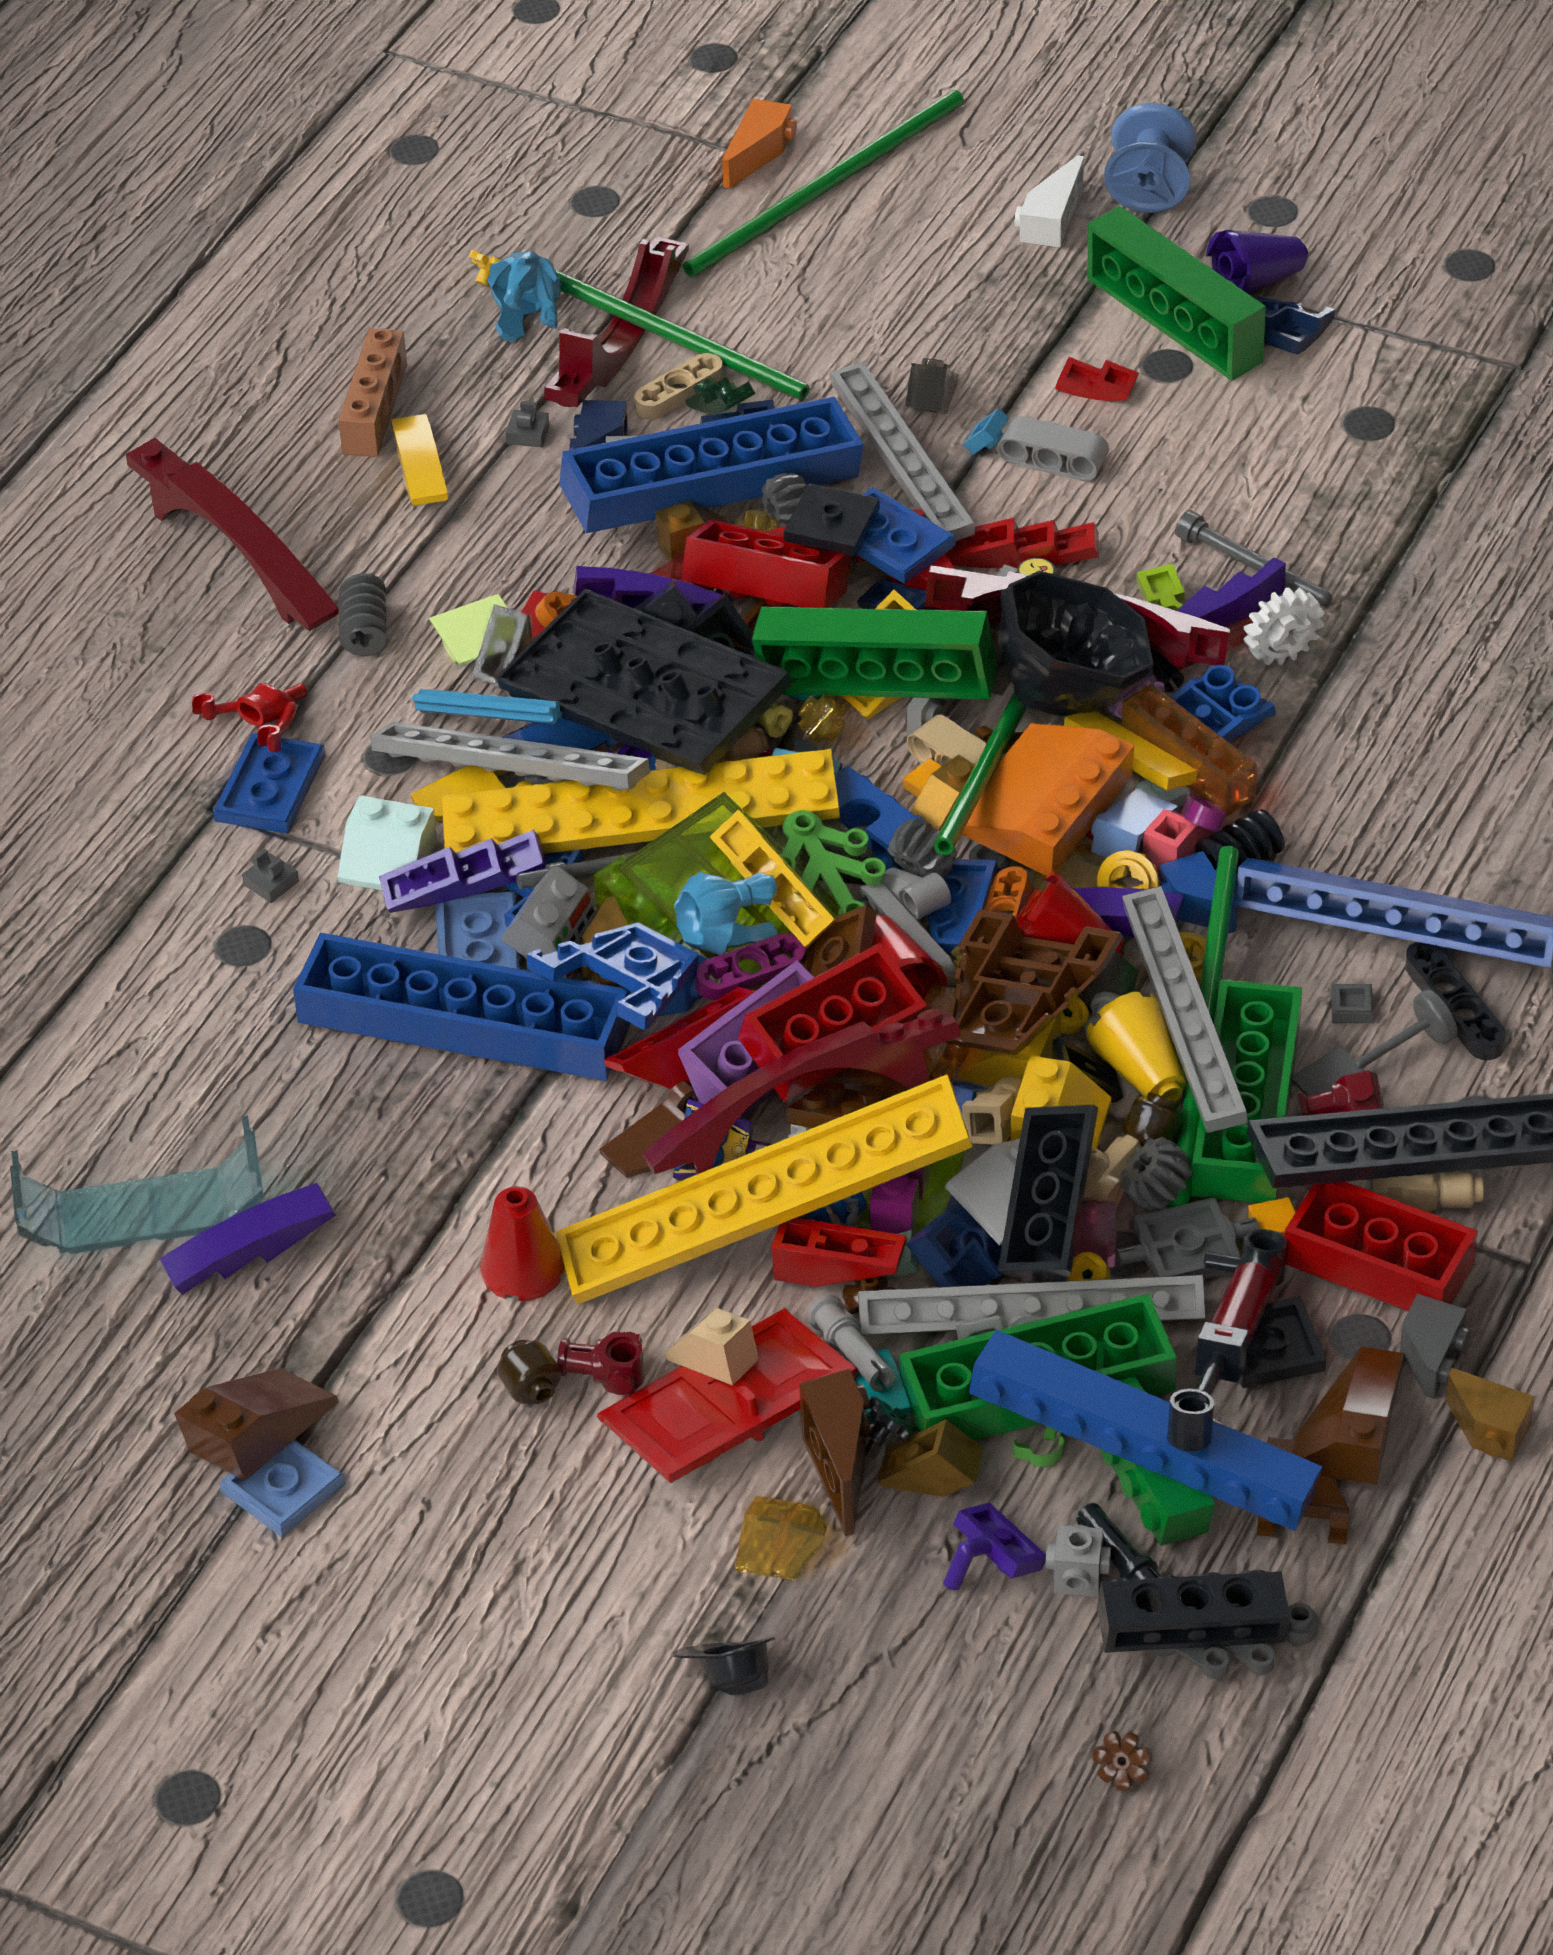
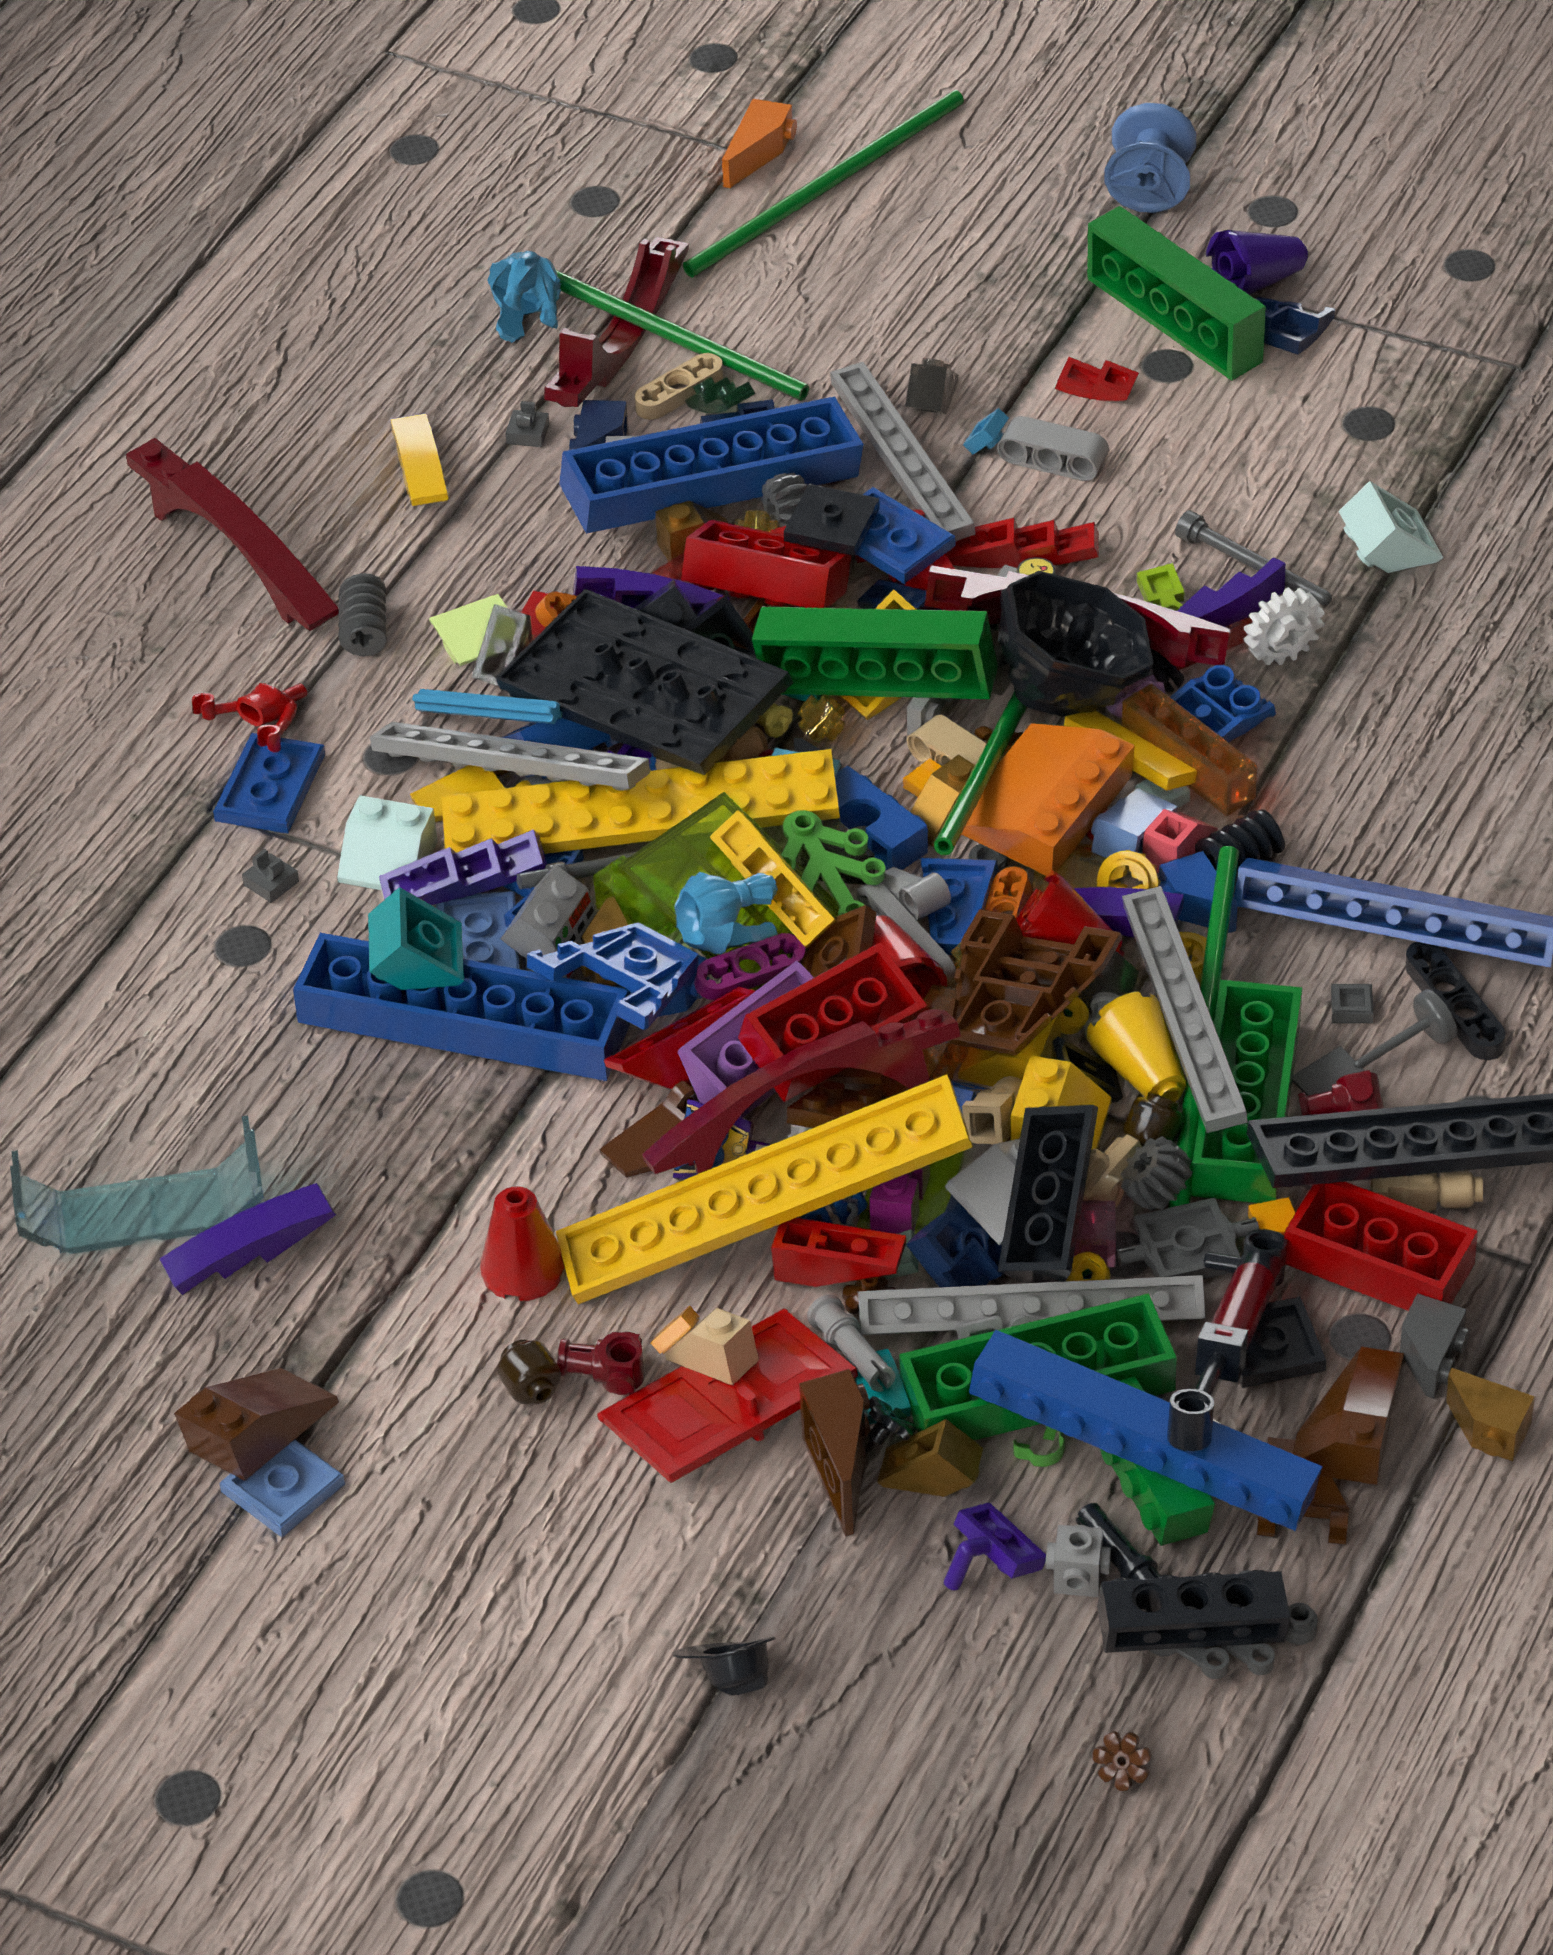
nougat brick [338,328,407,457] -> none
yellow plant [468,250,501,287] -> none
clear yellow slope [735,1496,827,1581] -> none
dark grey gear [888,819,957,878] -> none
white slope [1014,155,1084,247] -> none
magenta beam [1181,794,1226,833] -> none
none -> teal slope [368,887,464,990]
none -> light orange tile [650,1305,700,1354]
none -> light aqua slope [1339,481,1443,573]

